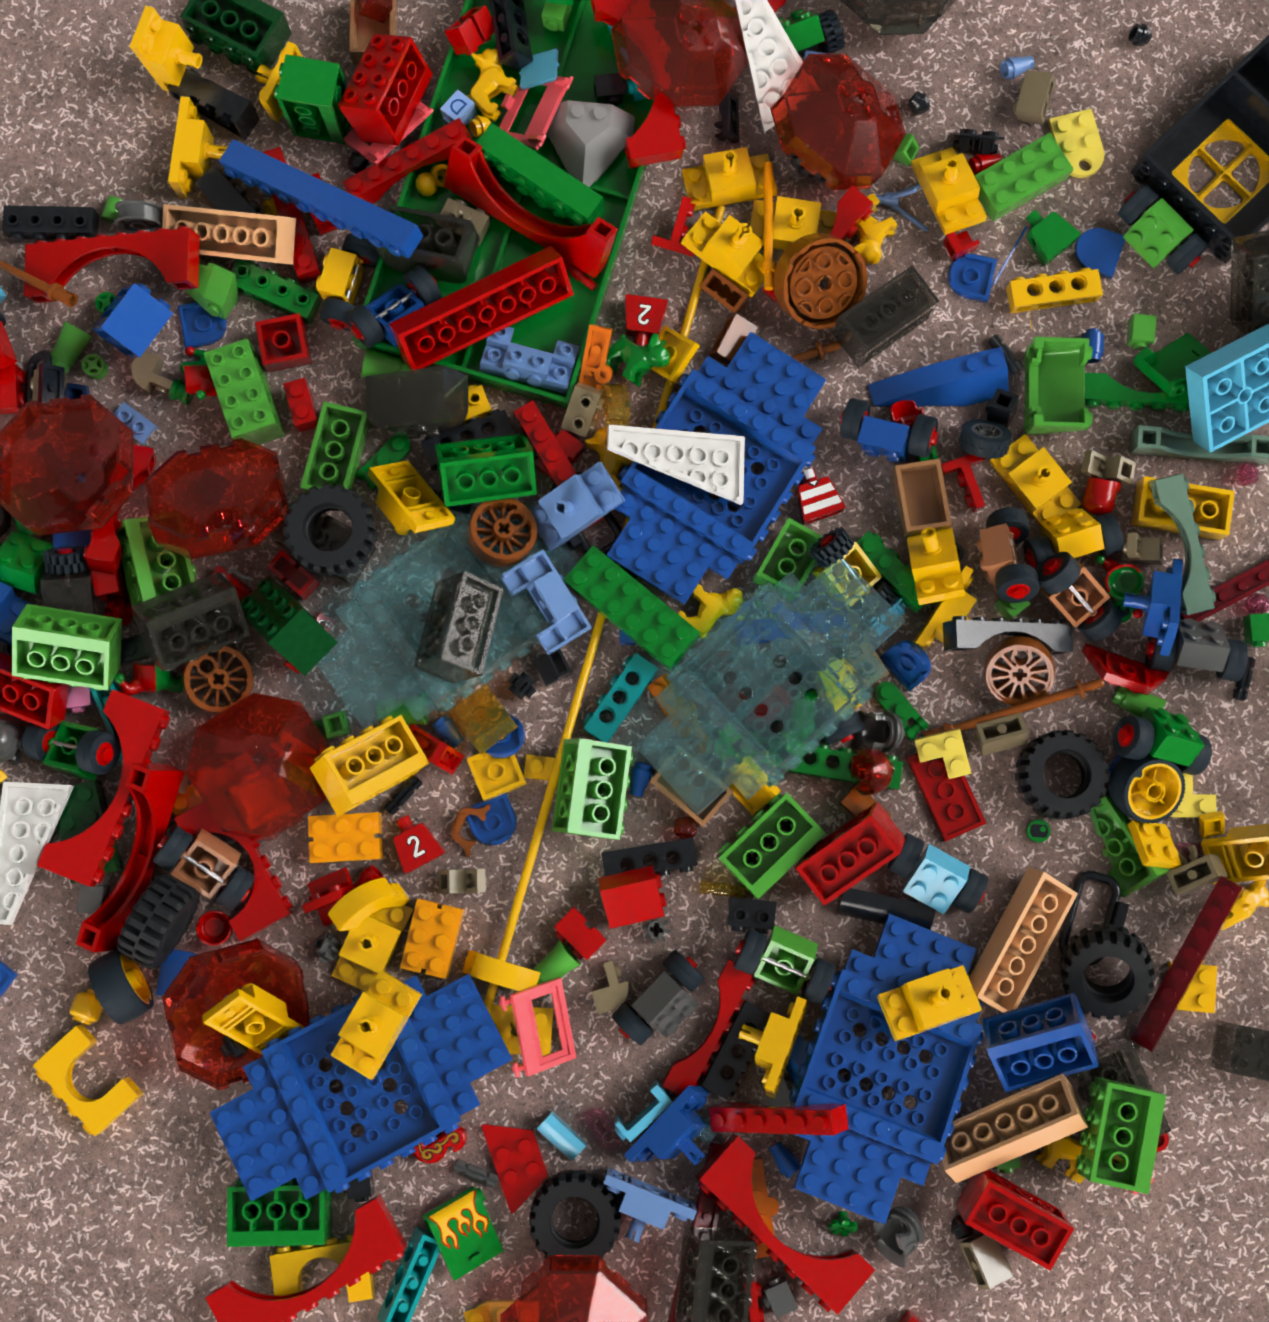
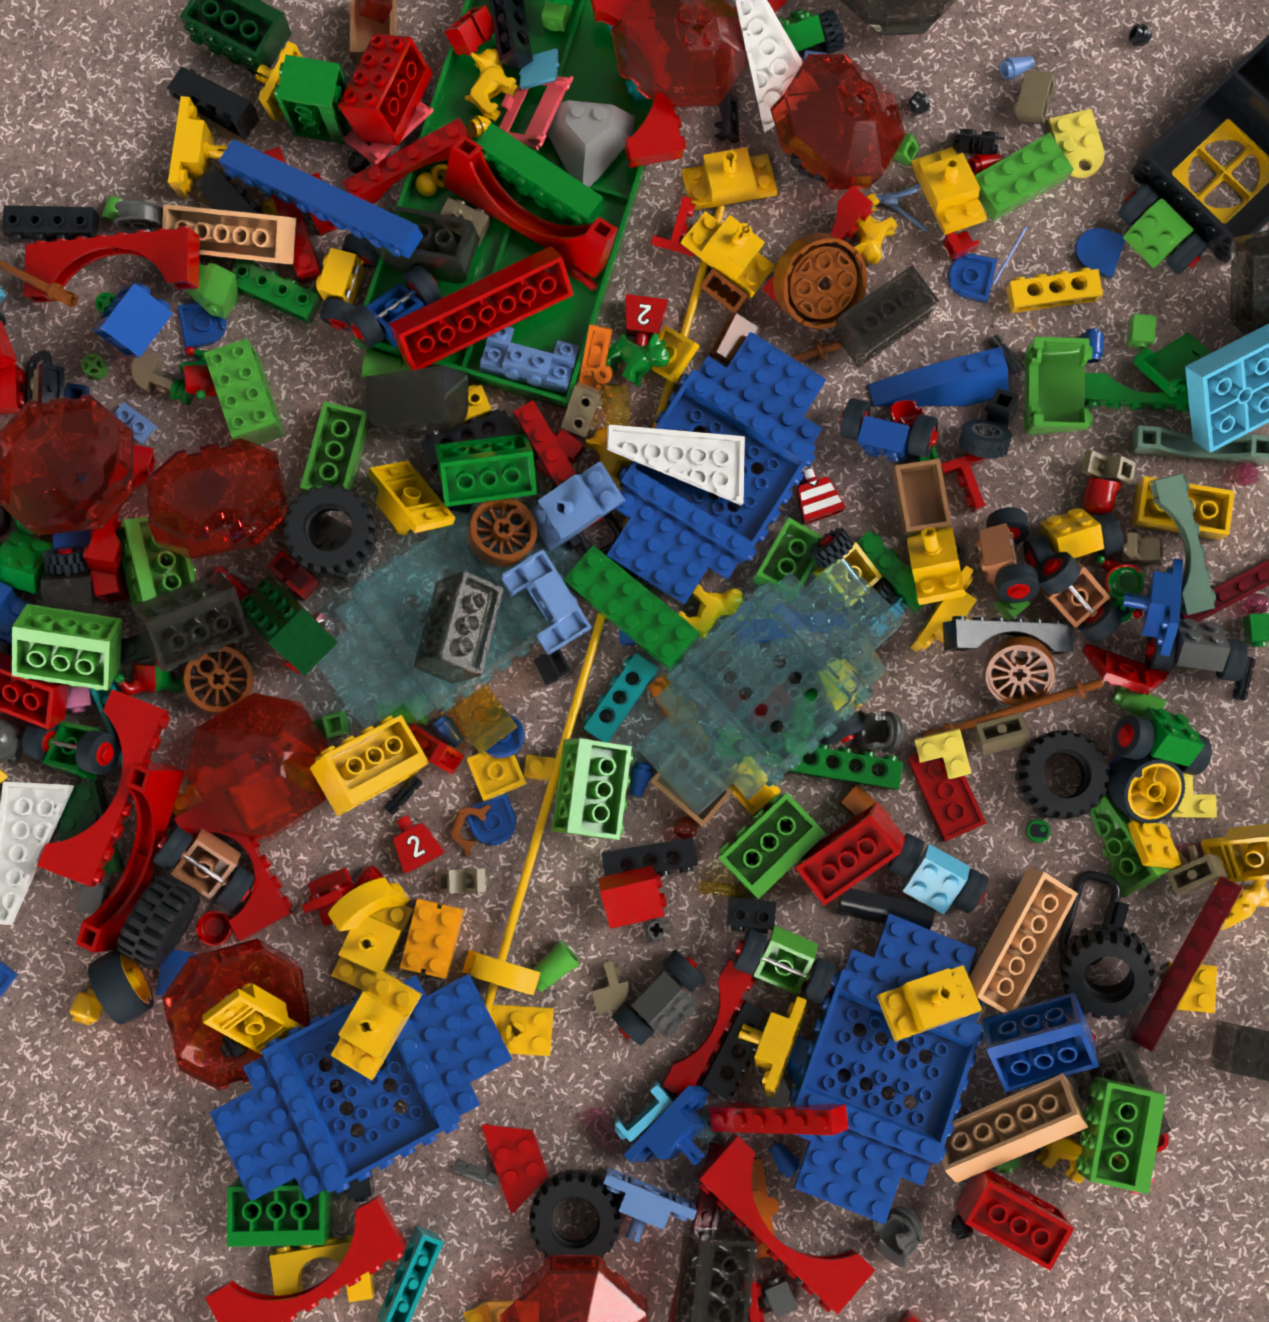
yellow arch [33,1024,144,1136] -> none
bright green plant [50,321,93,374] -> none
red gear [104,598,133,627] -> none
yellow brick [129,5,202,92] -> none
red brick [255,313,313,372] -> none
red brick [283,377,319,432] -> none
light orange piece [308,812,383,863] -> none
dark grey gear [312,932,342,964] -> none
green plate [356,434,411,491] -> none
red animal [412,1125,467,1164] -> none
green door [422,1186,504,1281] -> none
light blue brick [440,90,477,126] -> none
coral piece [499,977,577,1077] -> none
black gear [508,672,536,700] -> none
medium azure brick [536,1110,587,1161] -> none
red brick [554,907,607,960] -> none
black brick [593,73,627,106] -> none
yellow brick [750,196,837,250] -> none
light orange bar [762,162,775,291] -> none
green plant [827,1211,858,1237] -> none
clear red cylinder [851,748,894,796] -> none
green plate [874,681,929,741] -> none
blue tile [880,640,931,692] -> none
dark tan brick [959,1232,1013,1289] -> none
yellow brick [989,434,1081,526] -> none
green torso [1026,210,1081,267] -> none
yellow tile [1199,811,1225,839] -> none

